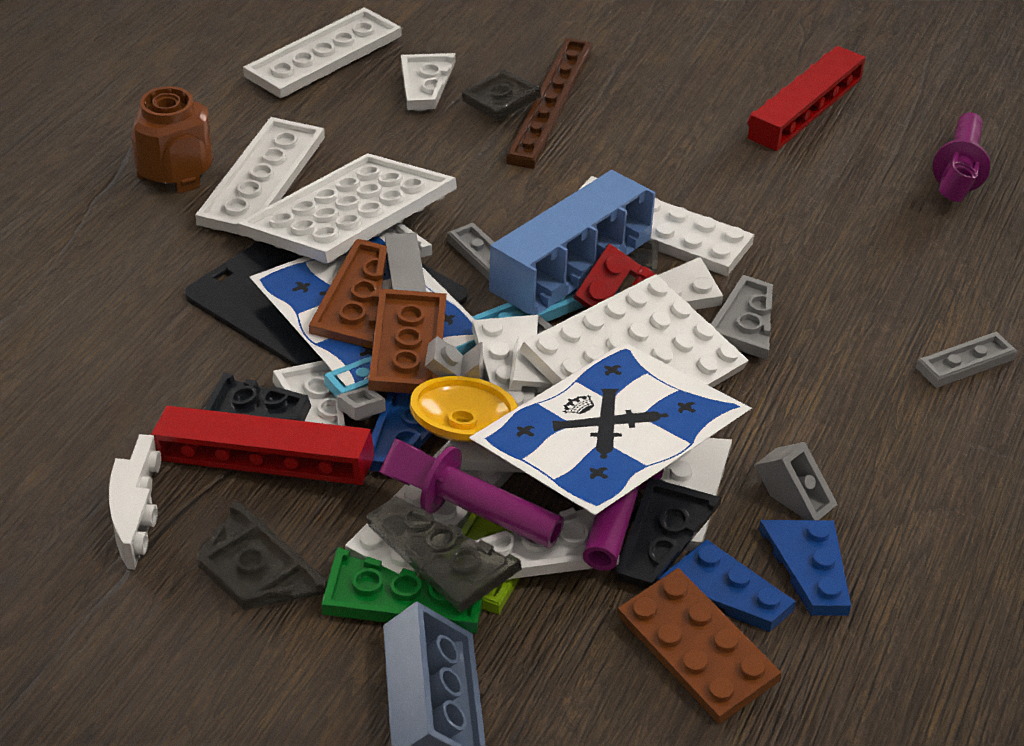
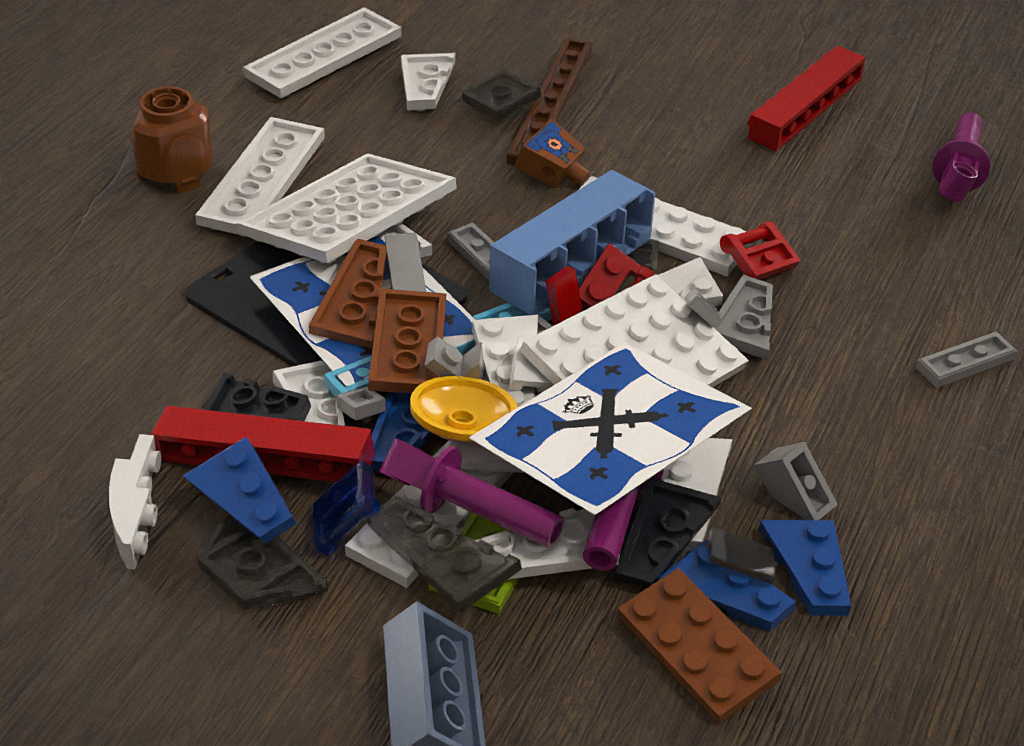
green wing [322,547,483,633] -> none
none -> blue wing [183,437,297,544]
none -> clear blue plate [313,460,381,556]
none -> dark orange torso [514,119,590,187]
none -> red tile [545,266,582,326]
none -> light grey tile [684,289,721,327]
none -> clear smoke piece [706,527,778,584]
none -> red plate [719,221,801,280]

